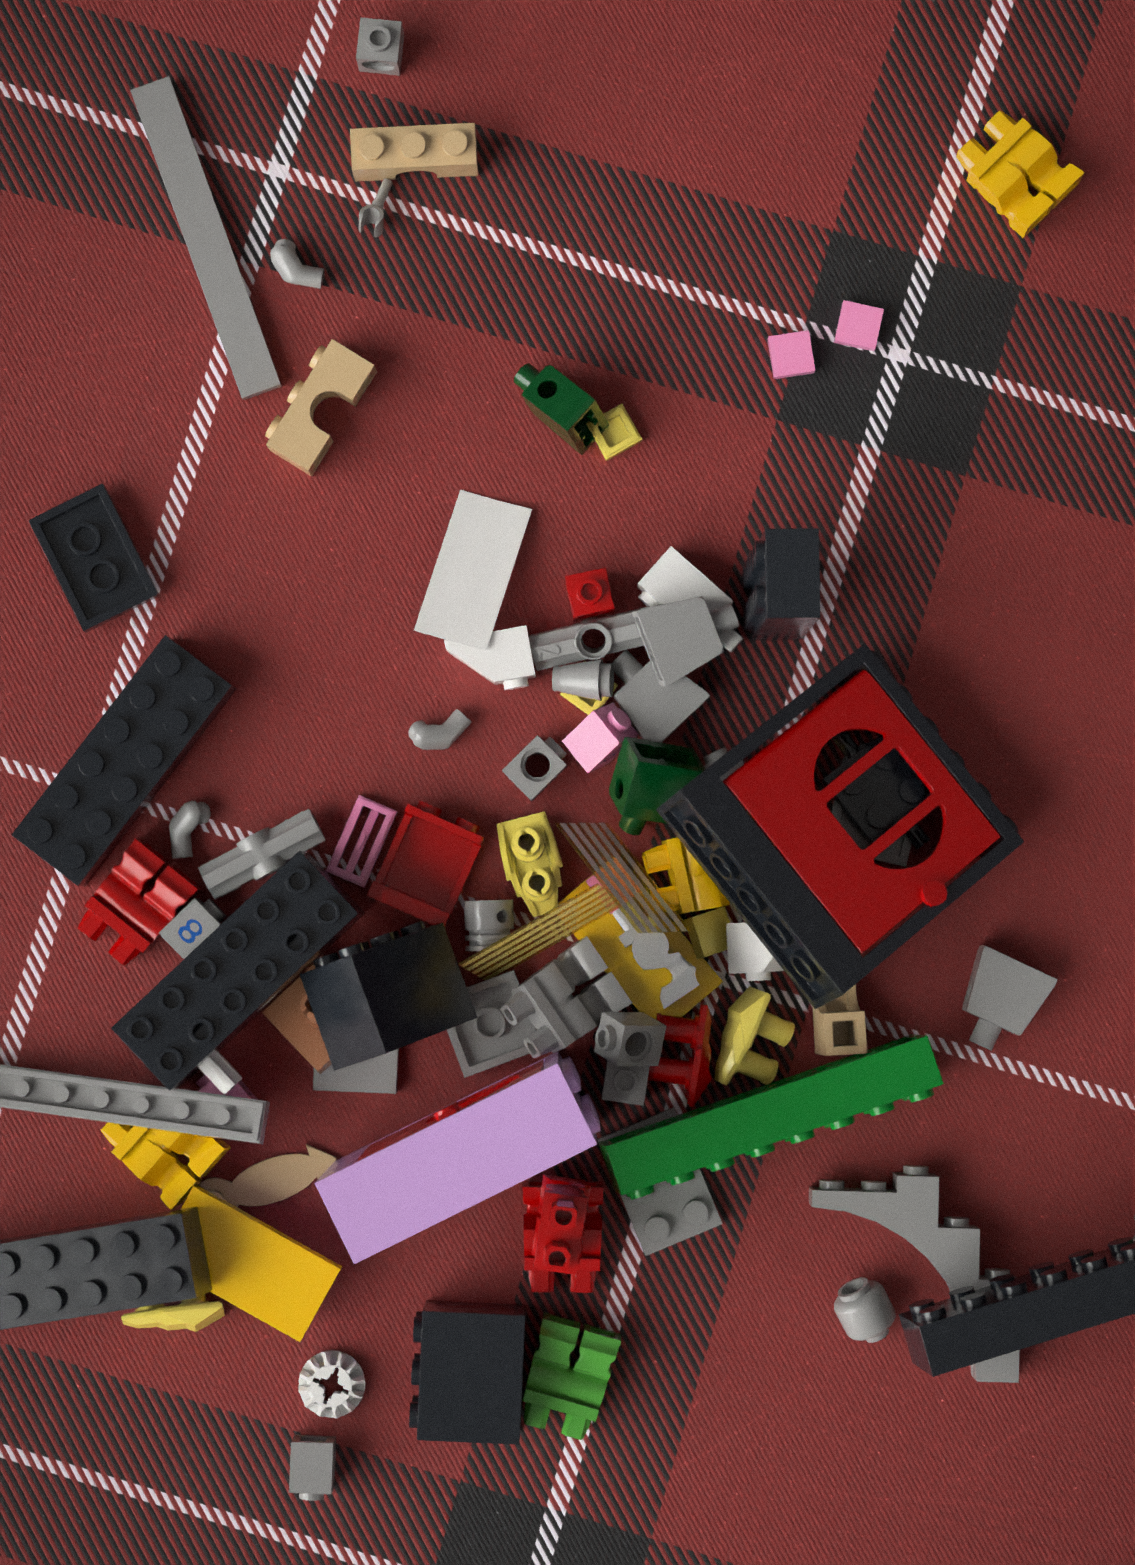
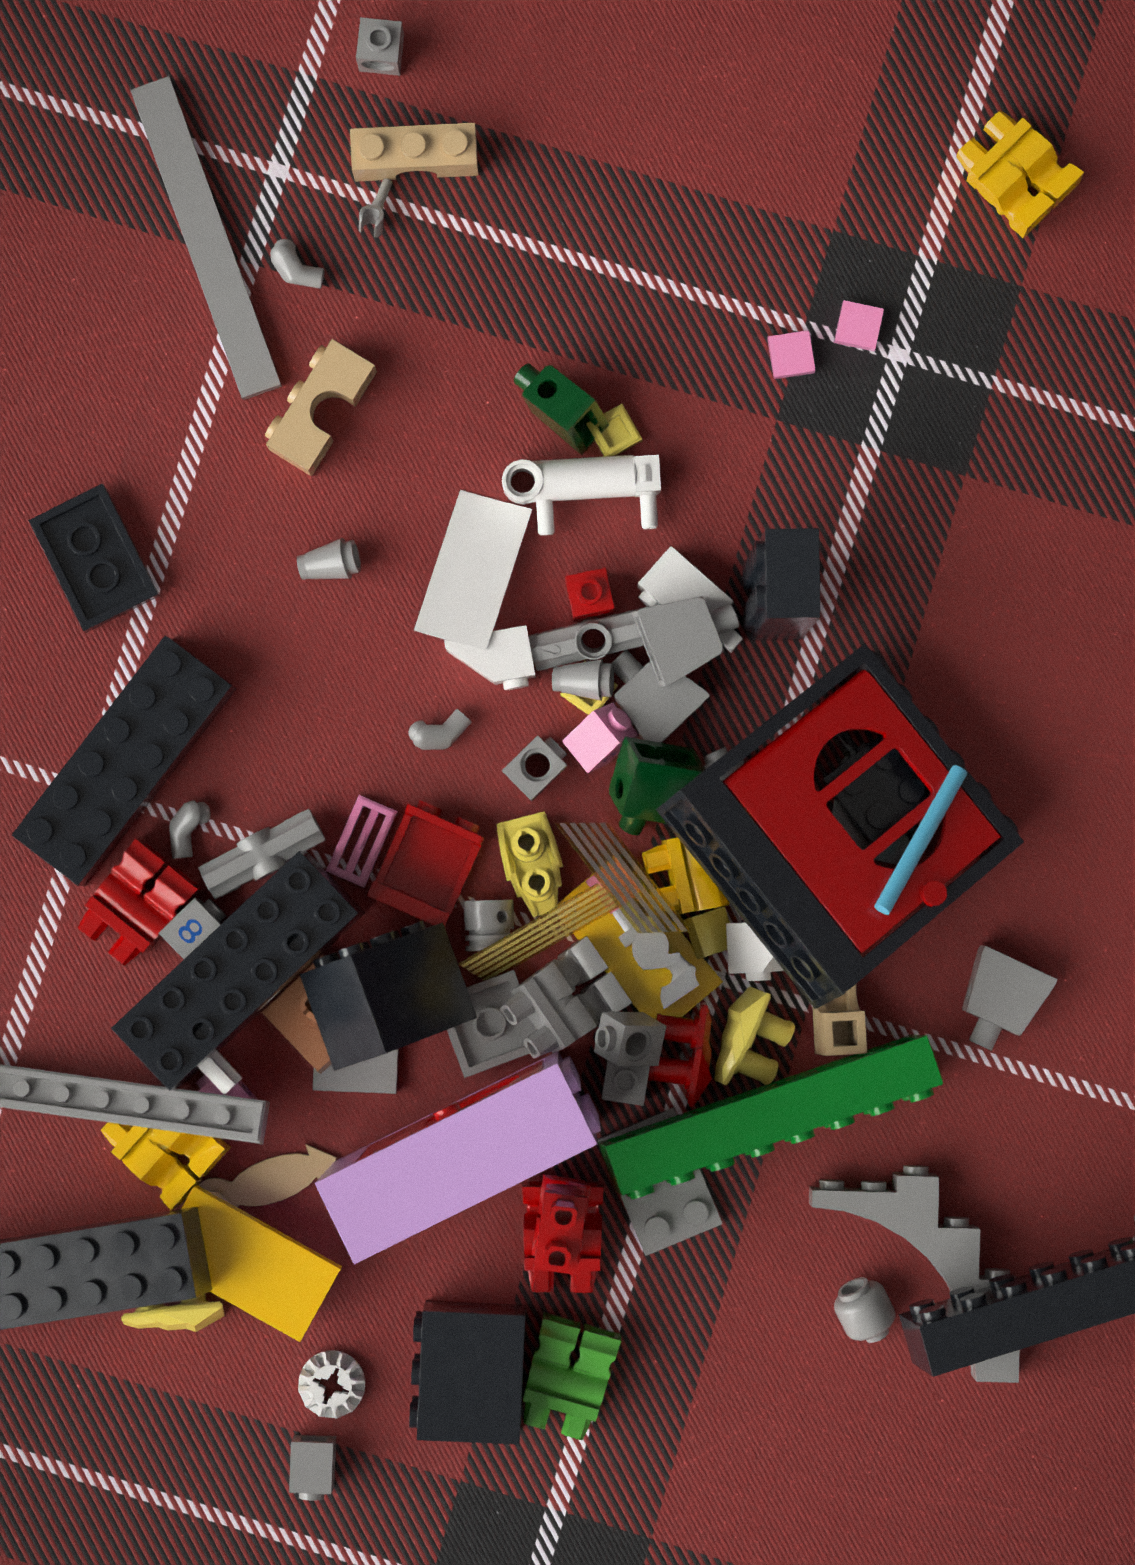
none -> light grey cone [297,538,361,580]
none -> white piece [502,455,661,535]
none -> medium azure bar [874,765,967,915]

